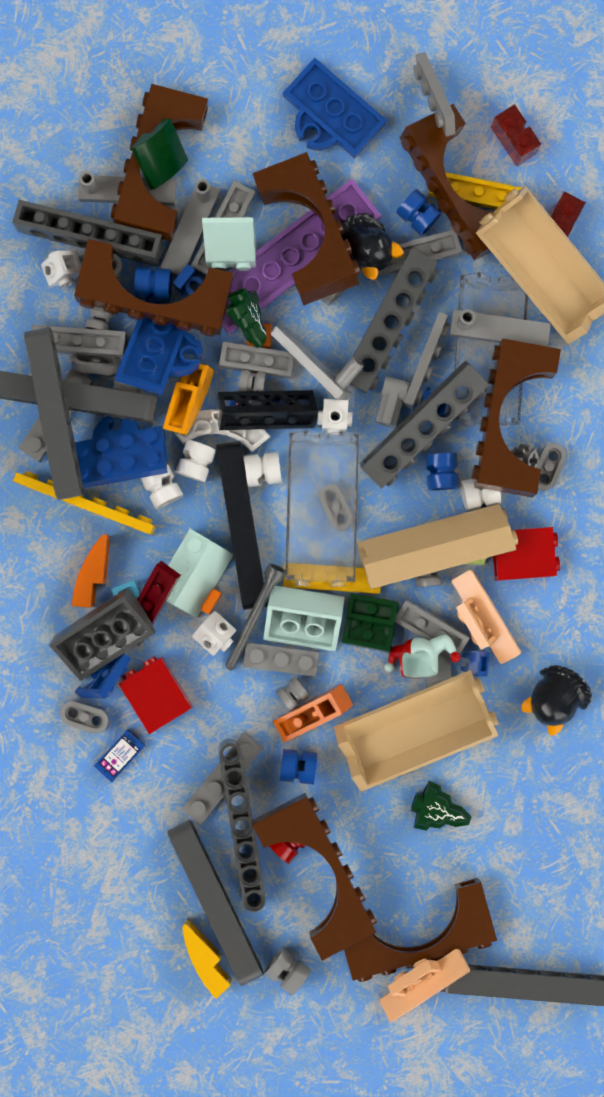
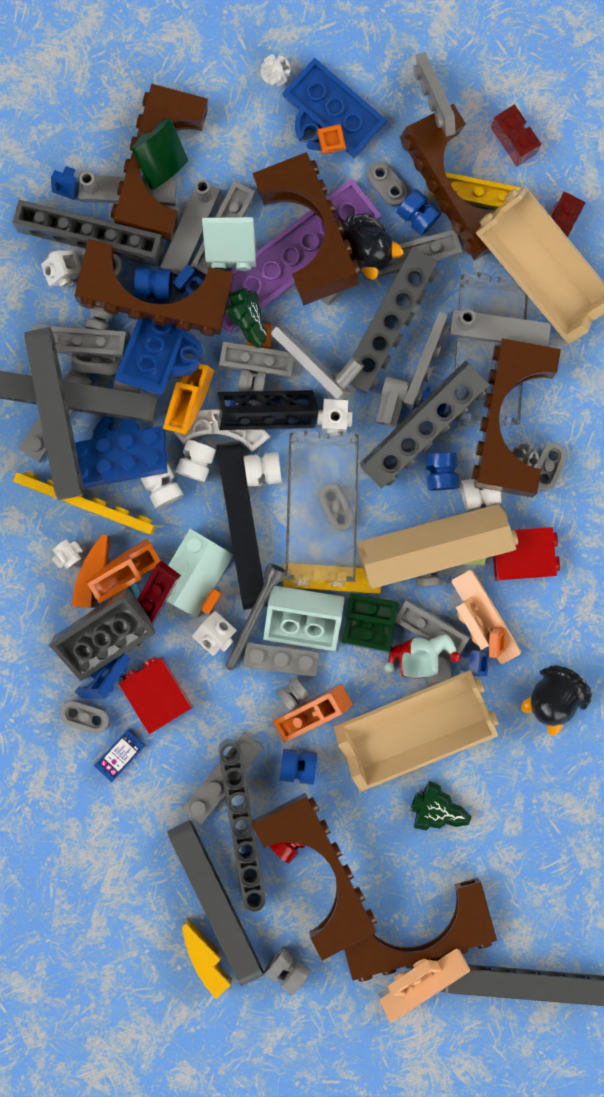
none -> blue tile [51,166,78,200]
none -> white gear [52,540,83,570]
none -> orange slope [86,539,160,603]
none -> white gear [261,54,290,87]
none -> orange tile [317,124,346,155]
none -> light grey plate [367,162,407,207]
none -> orange tile [489,627,505,658]

